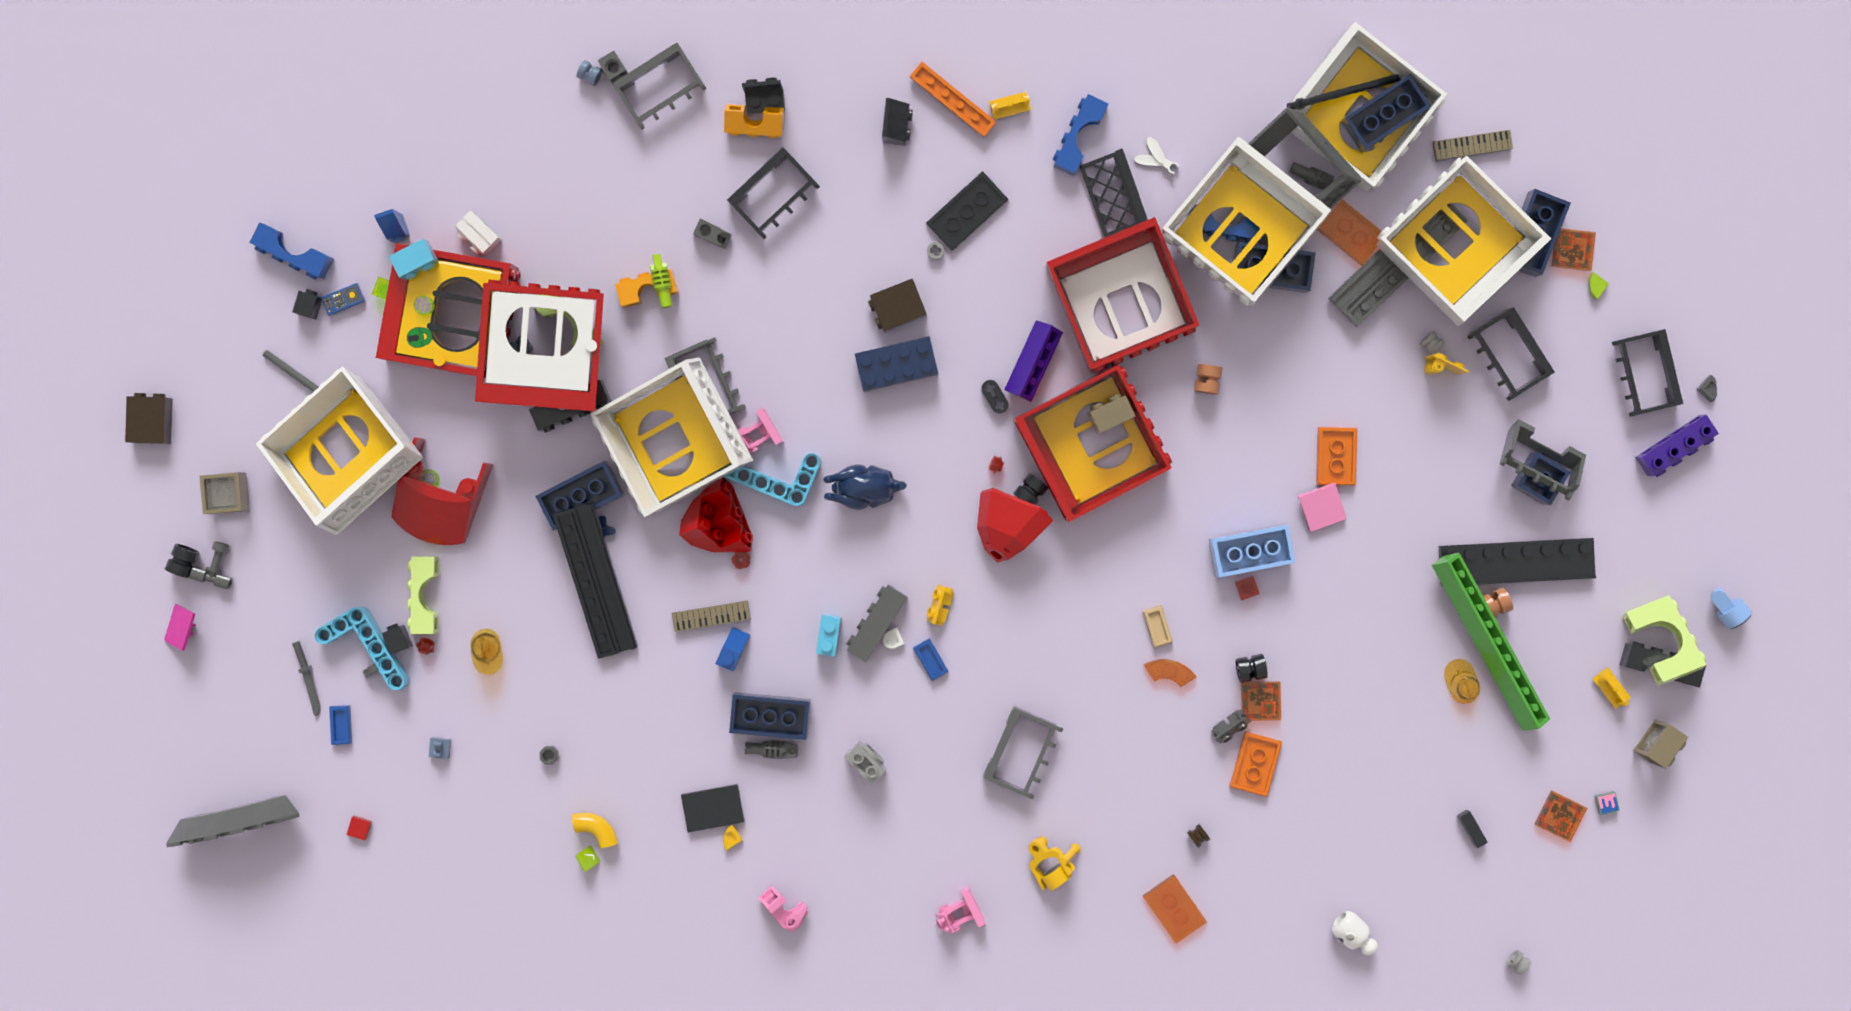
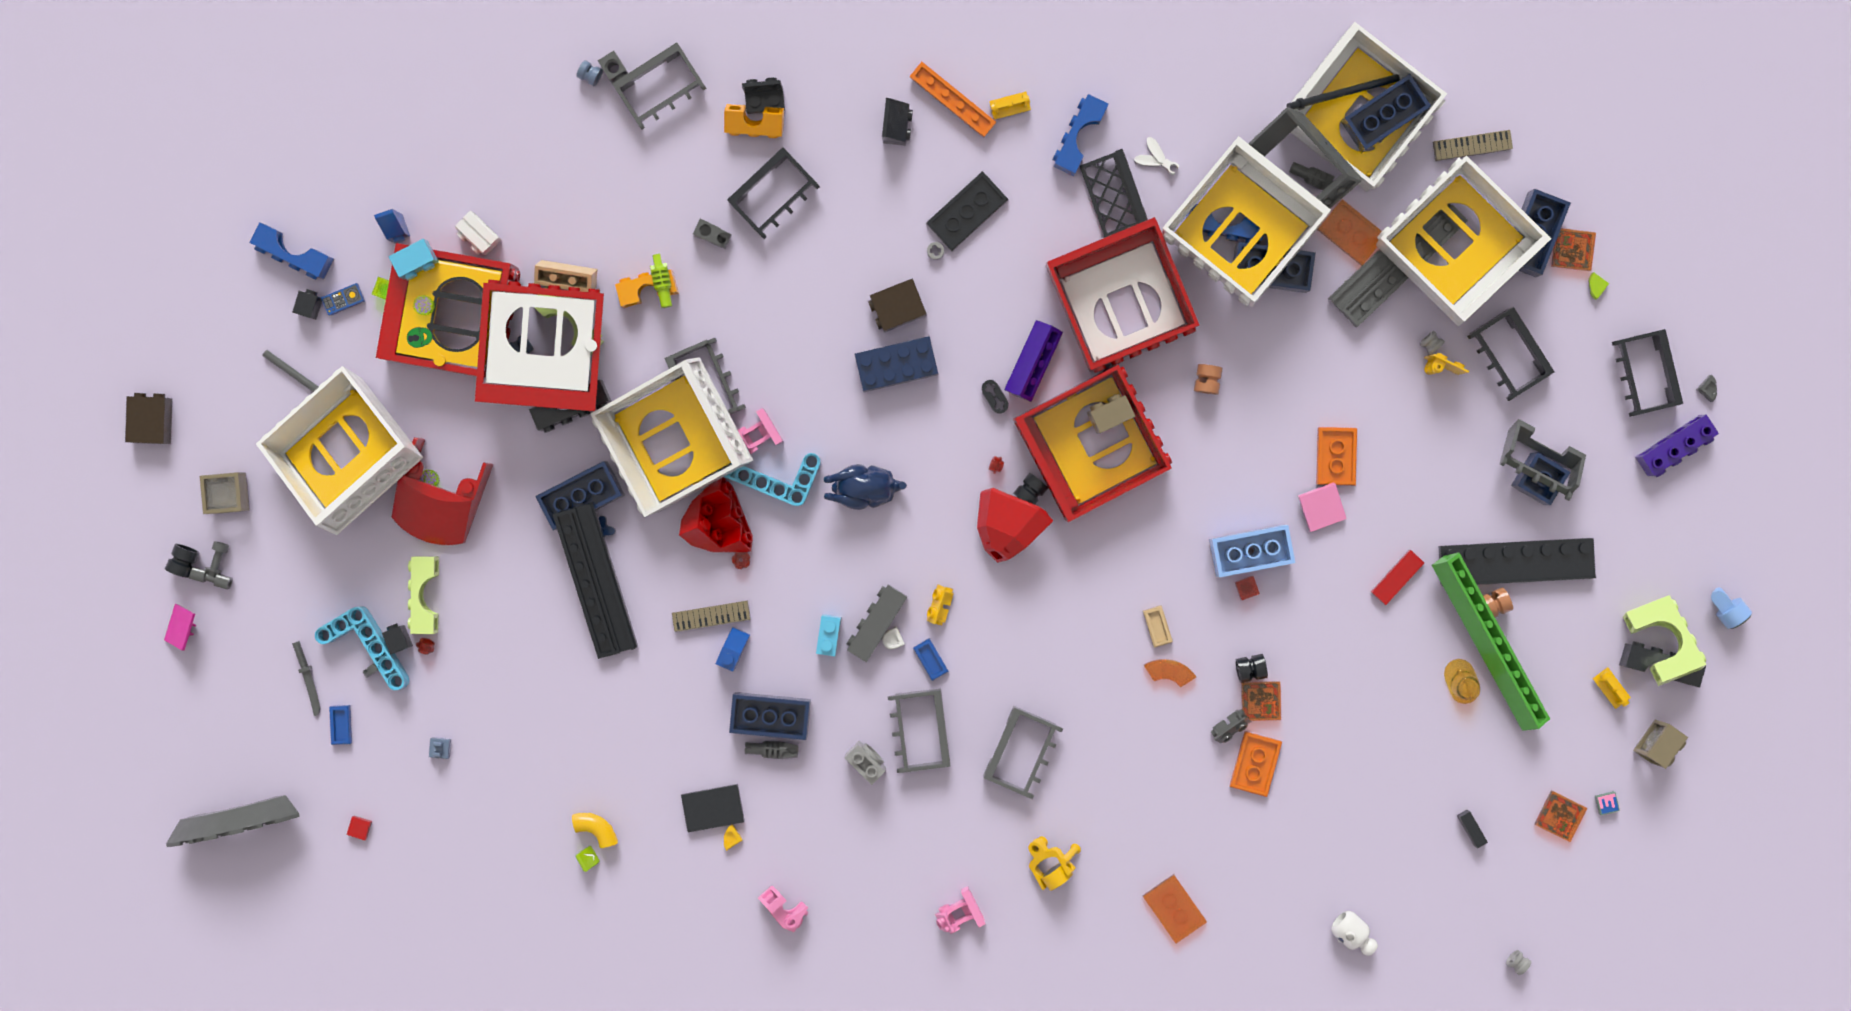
clear yellow piece [470,629,503,675] -> none
dark grey tile [540,746,559,765] -> none
dark brown wheel [1187,824,1210,848] -> none
none -> tan brick [534,260,598,292]
none -> dark grey hinge [887,688,950,773]
none -> red tile [1371,550,1425,605]

